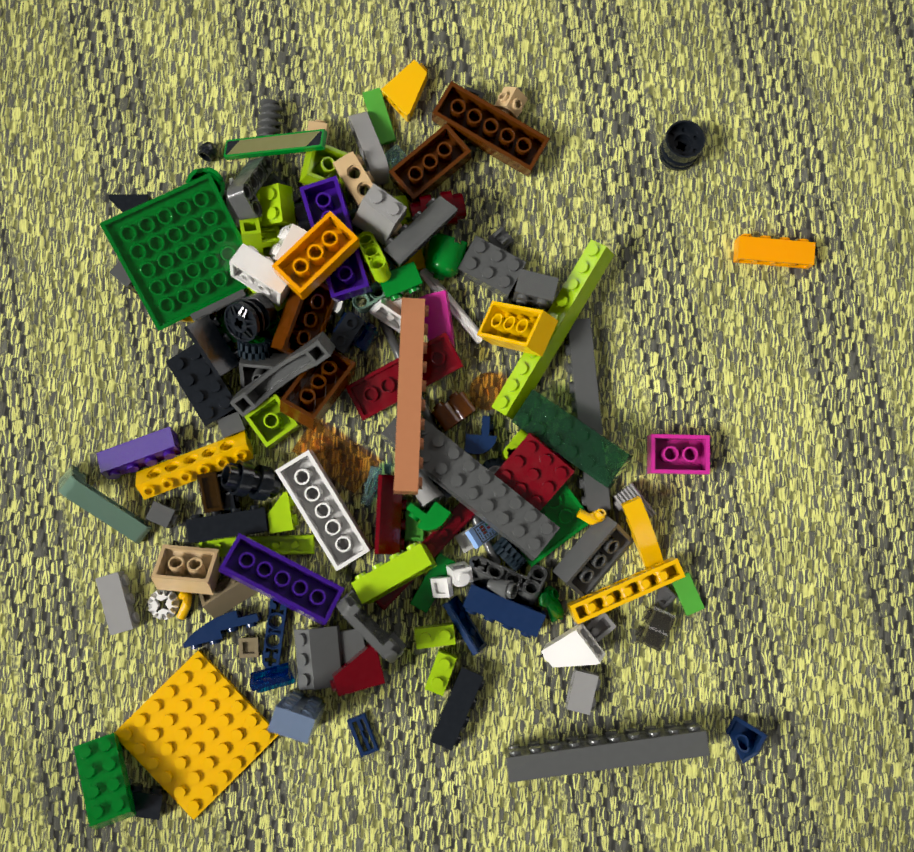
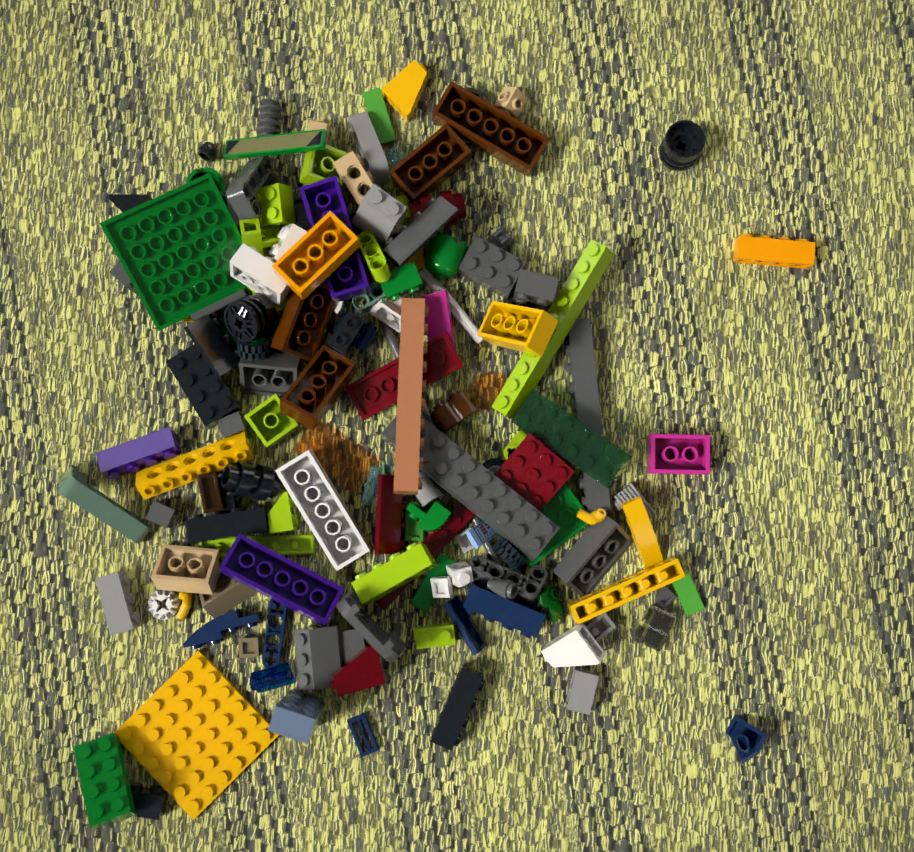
dark grey arch [230,332,336,417] -> none
lime brick [425,649,457,696] -> none
dark blue brick [465,416,497,455] -> none
dark grey brick [504,720,710,783] -> none

